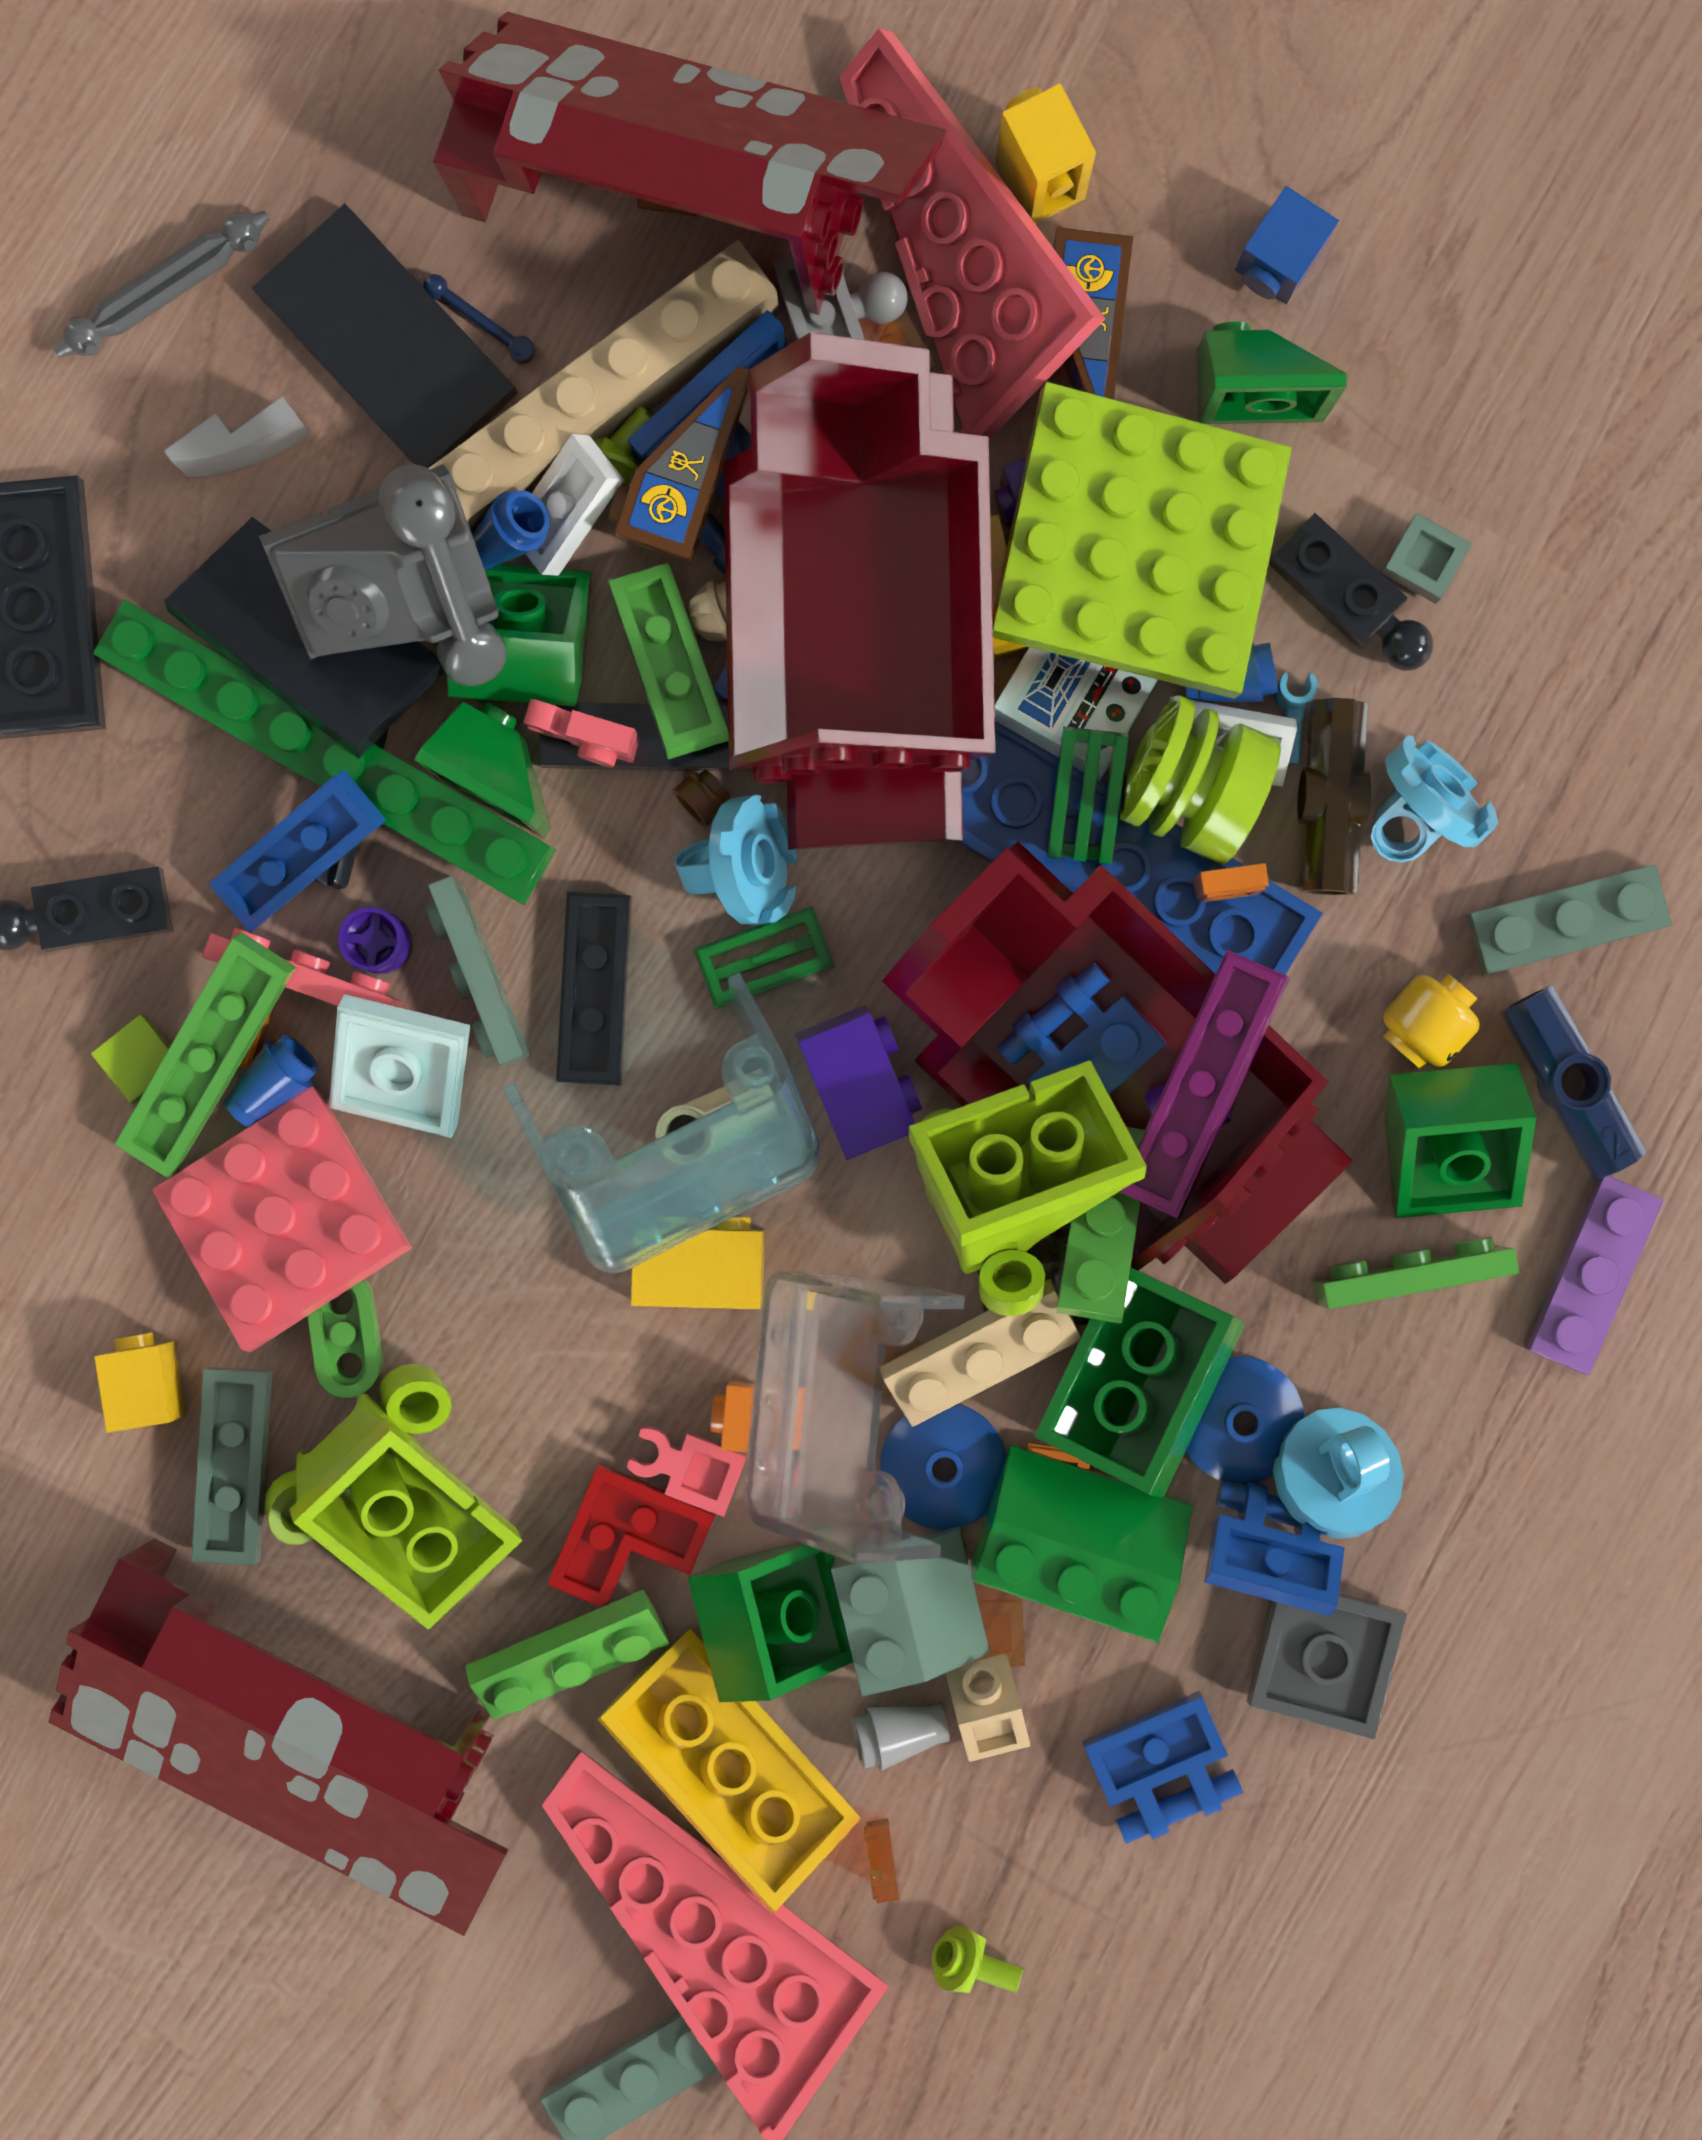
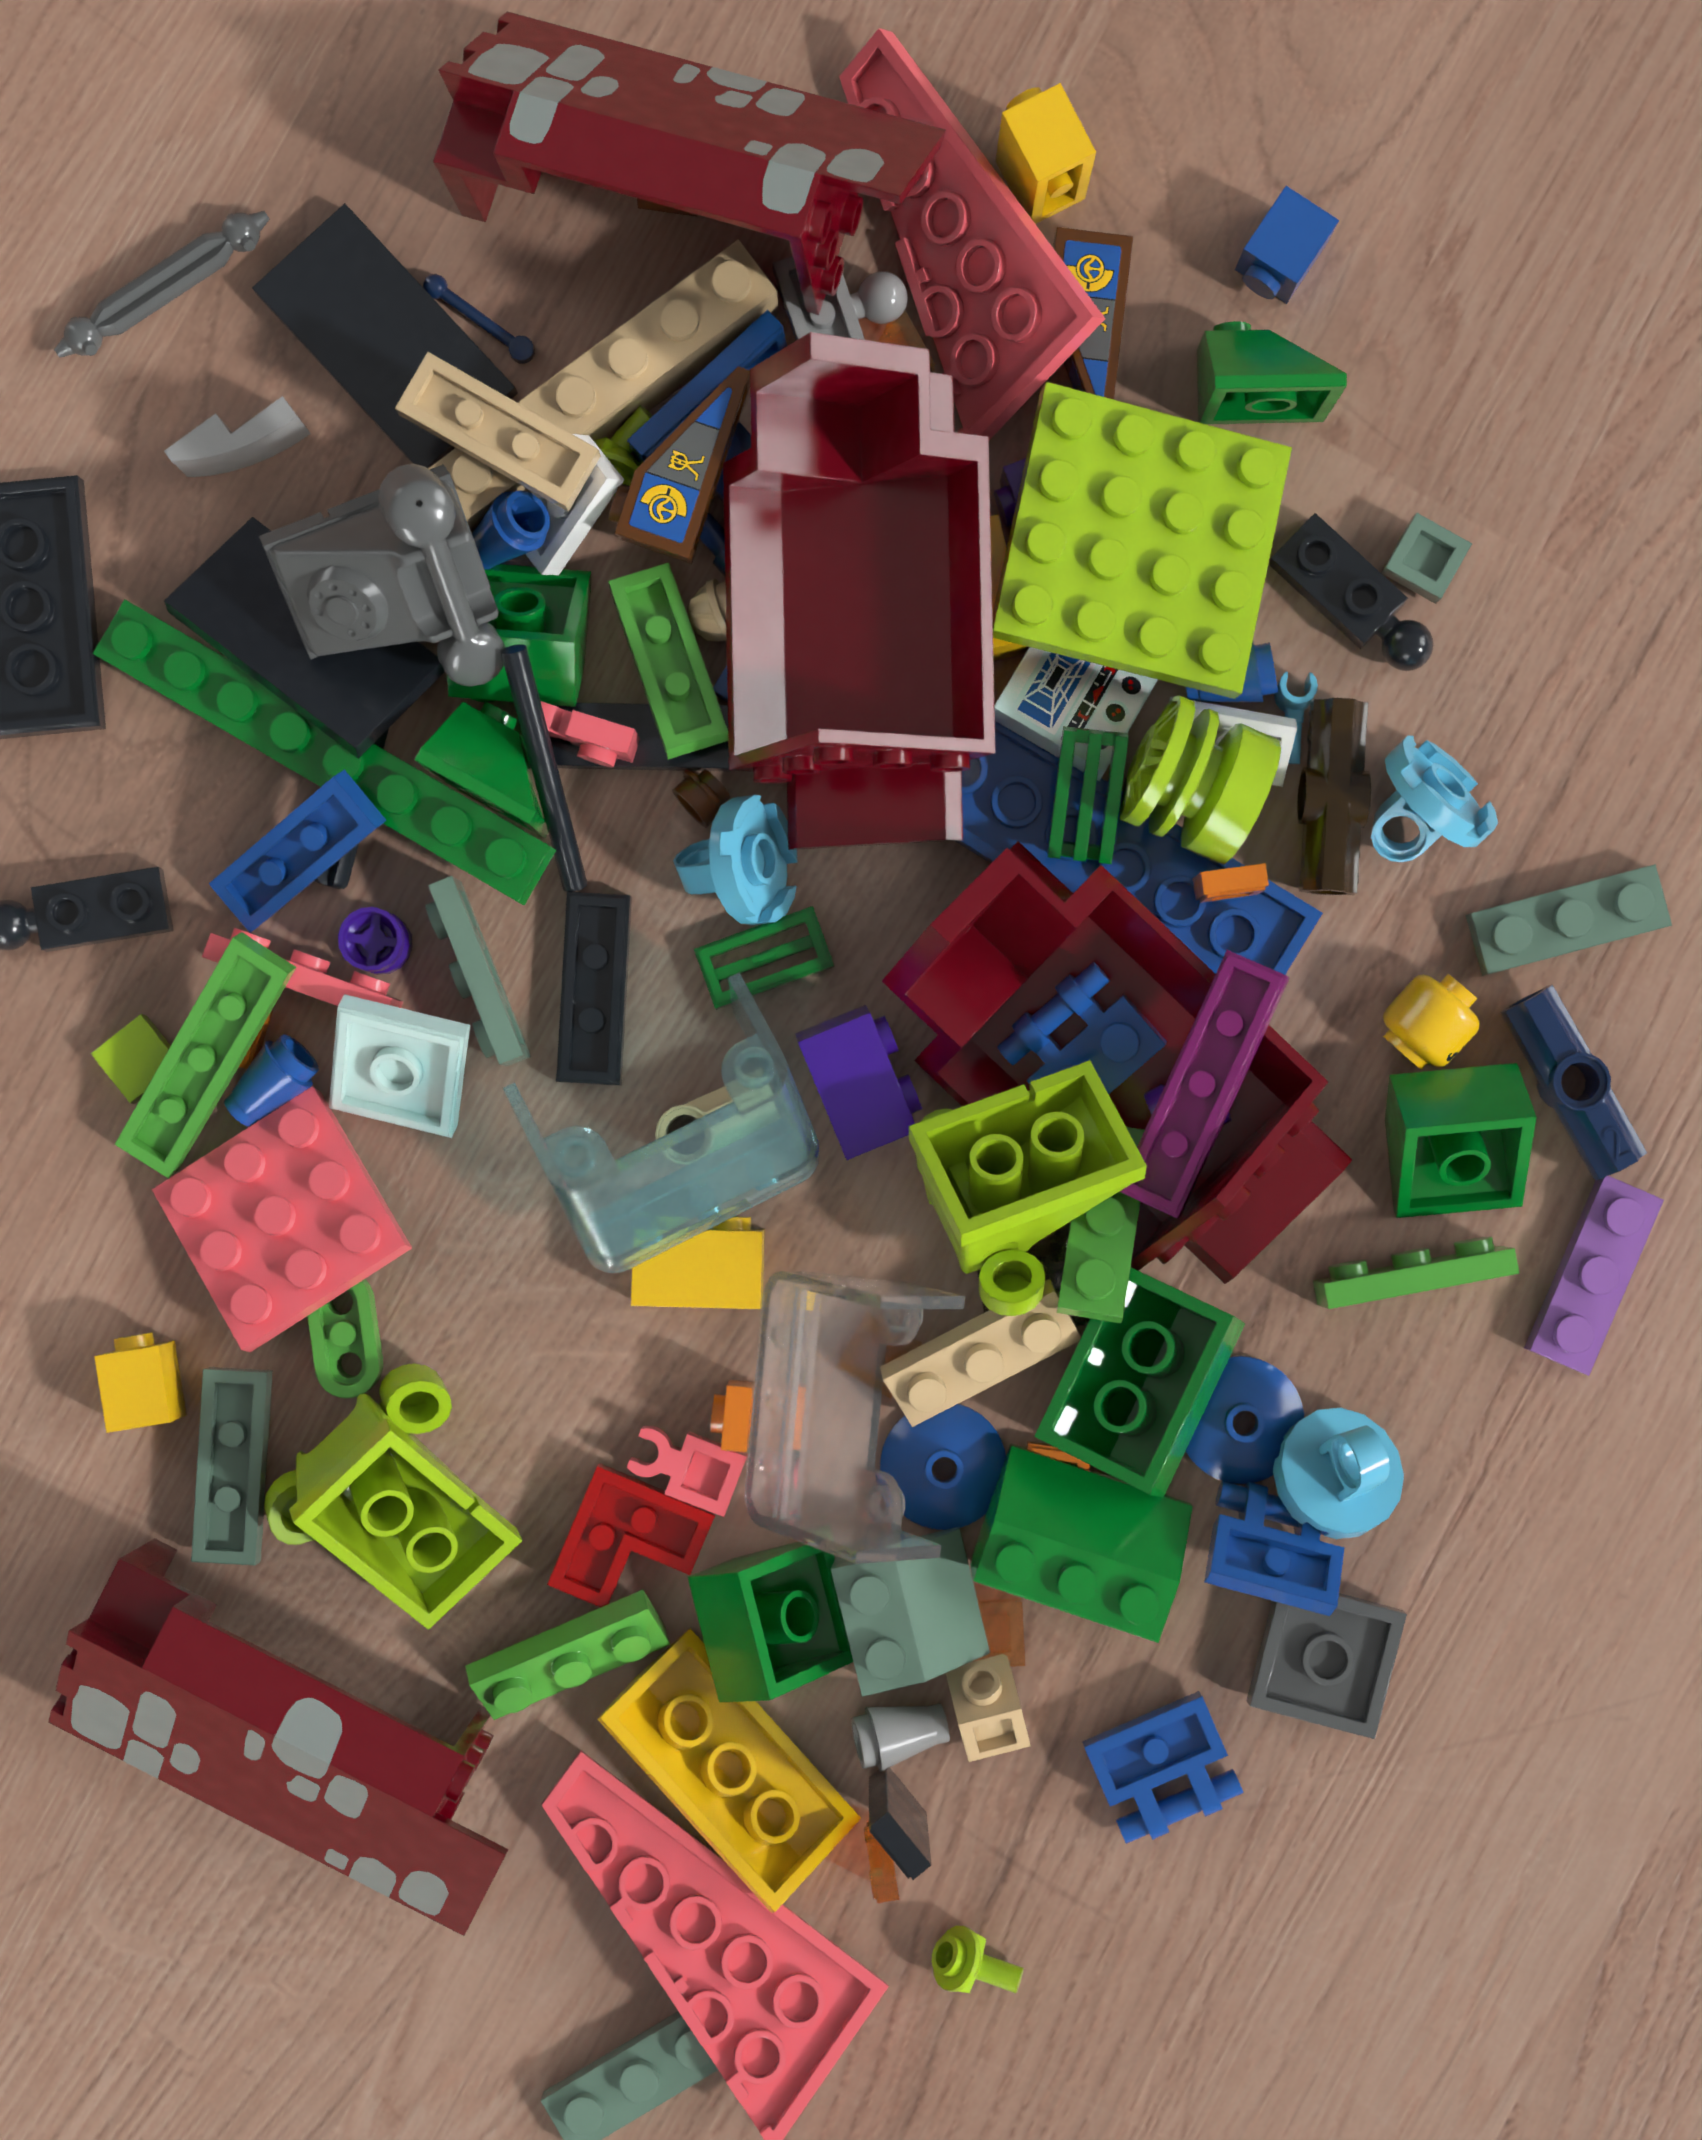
none -> tan plate [395,352,601,512]
none -> black bar [501,644,588,892]
none -> black tile [869,1767,932,1880]

